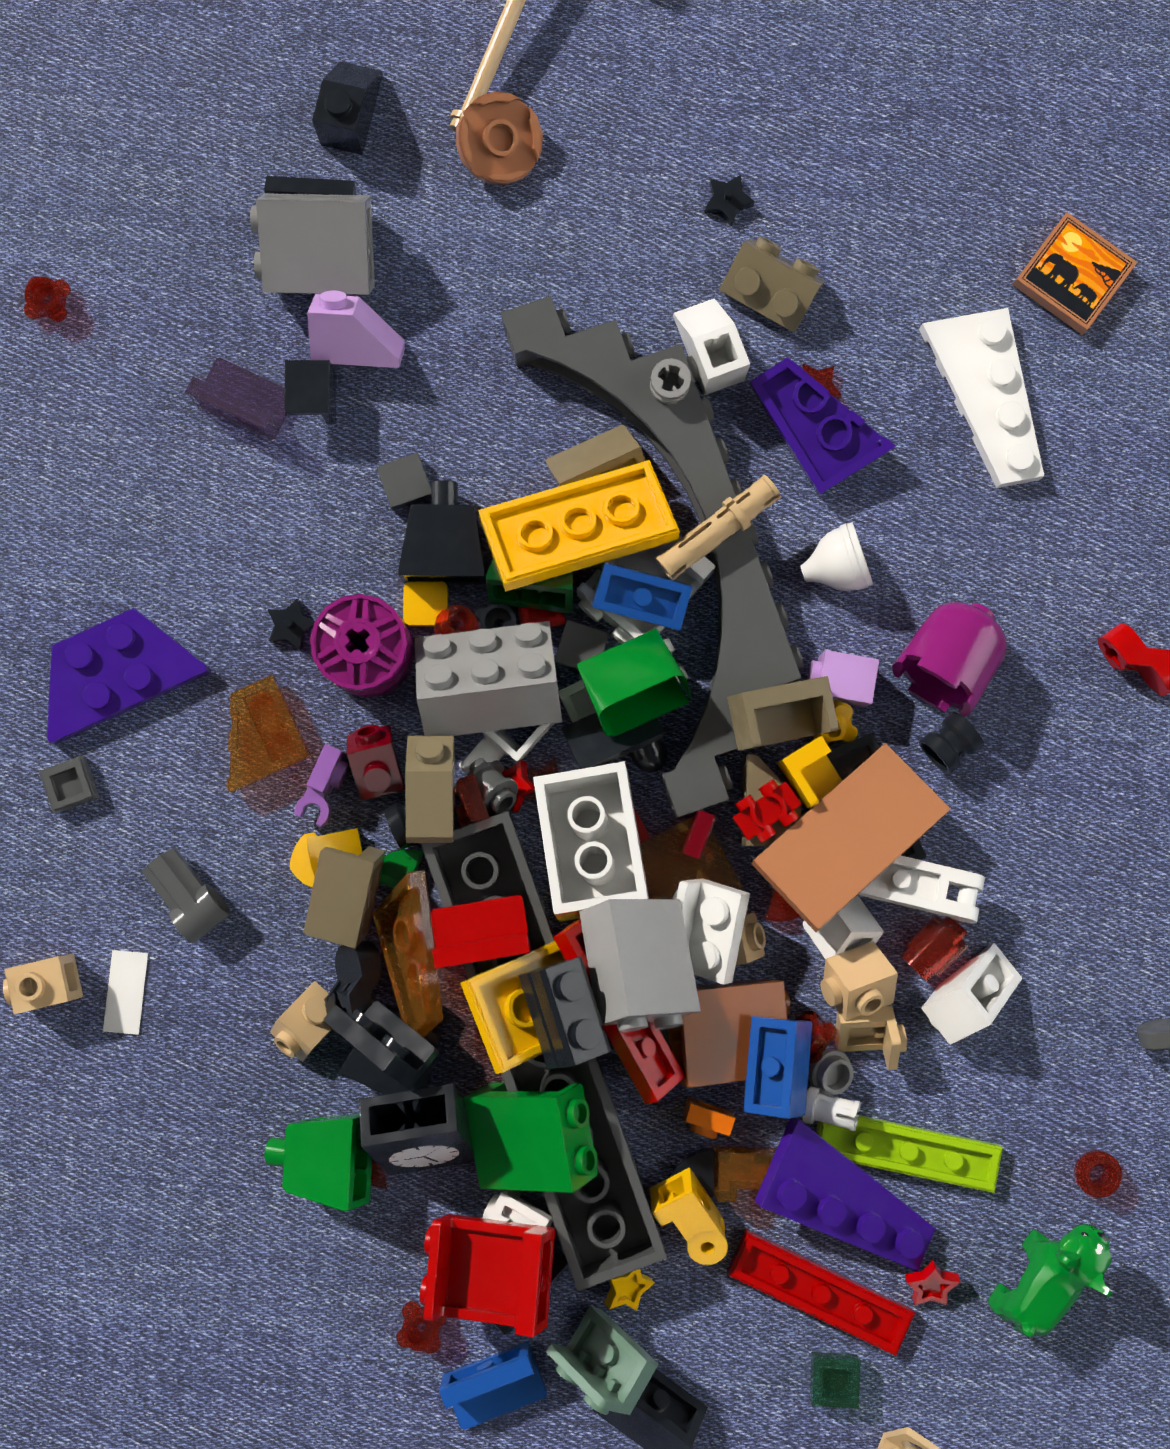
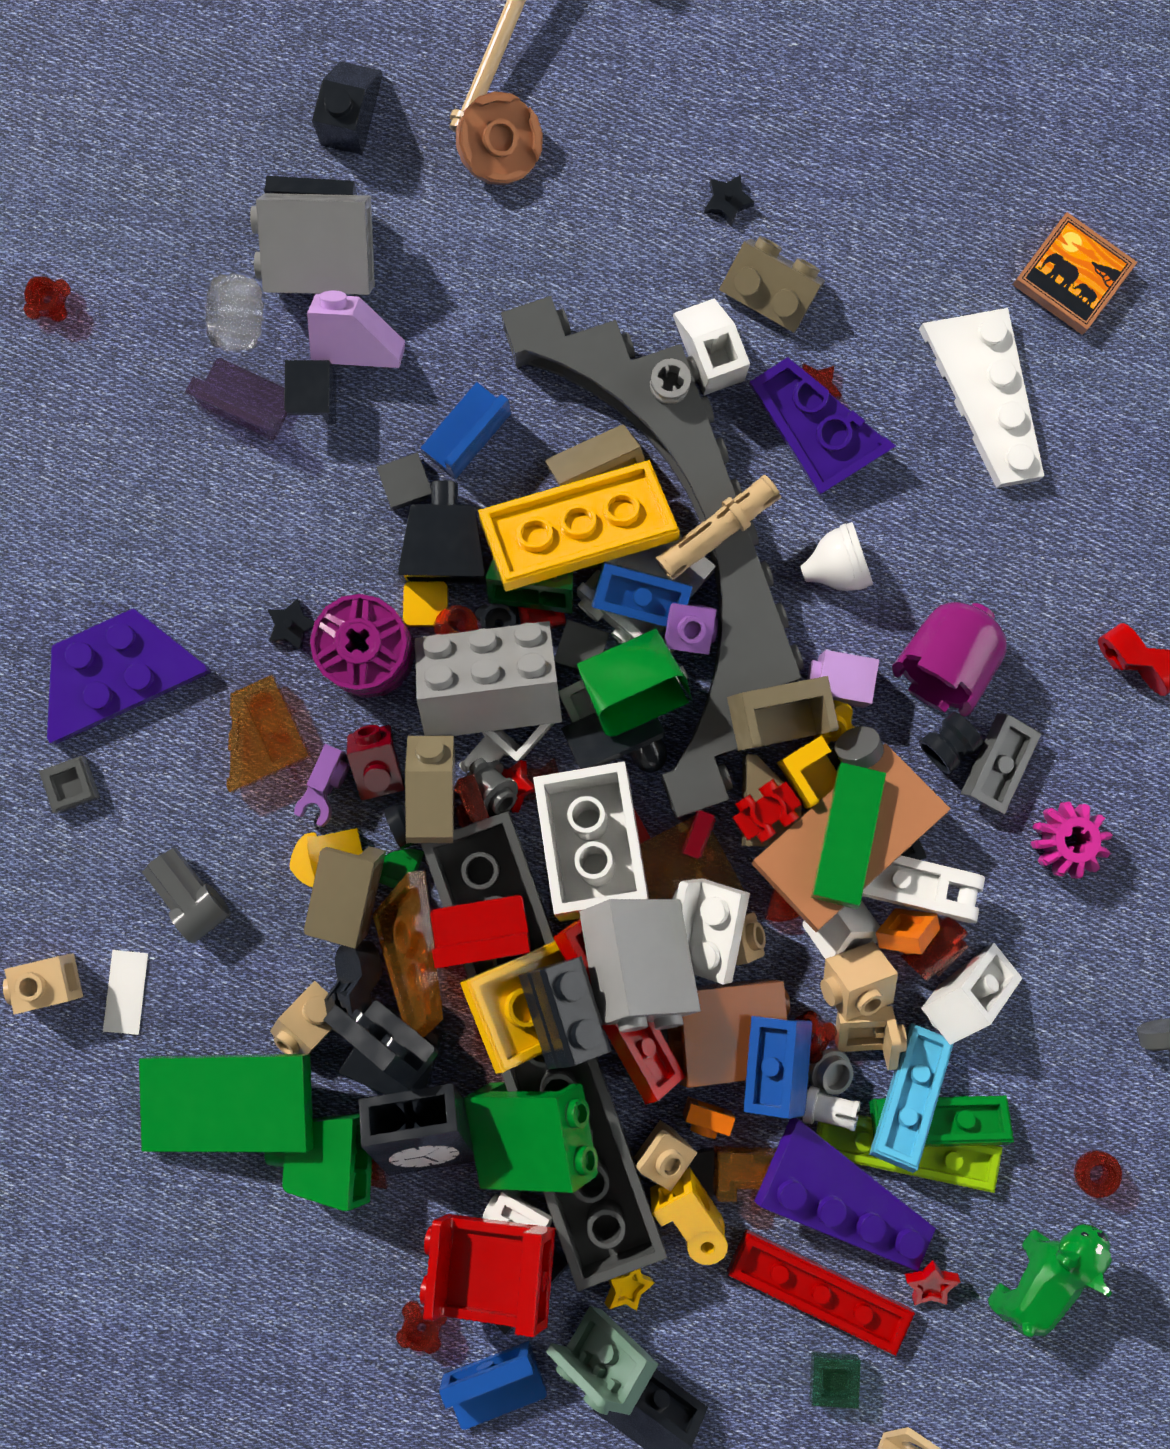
none -> green tile [139,1054,314,1153]
none -> clear gear [204,273,264,352]
none -> blue panel [421,382,511,480]
none -> tan bracket [634,1120,697,1192]
none -> medium lavender bracket [664,602,718,655]
none -> green tile [811,762,886,909]
none -> dark grey tile [835,726,884,768]
none -> medium azure tile [869,1023,954,1173]
none -> green tile [869,1095,1014,1147]
none -> orange plate [876,908,940,954]
none -> dark grey plate [960,713,1041,815]
none -> dark pink gear [1030,802,1113,879]

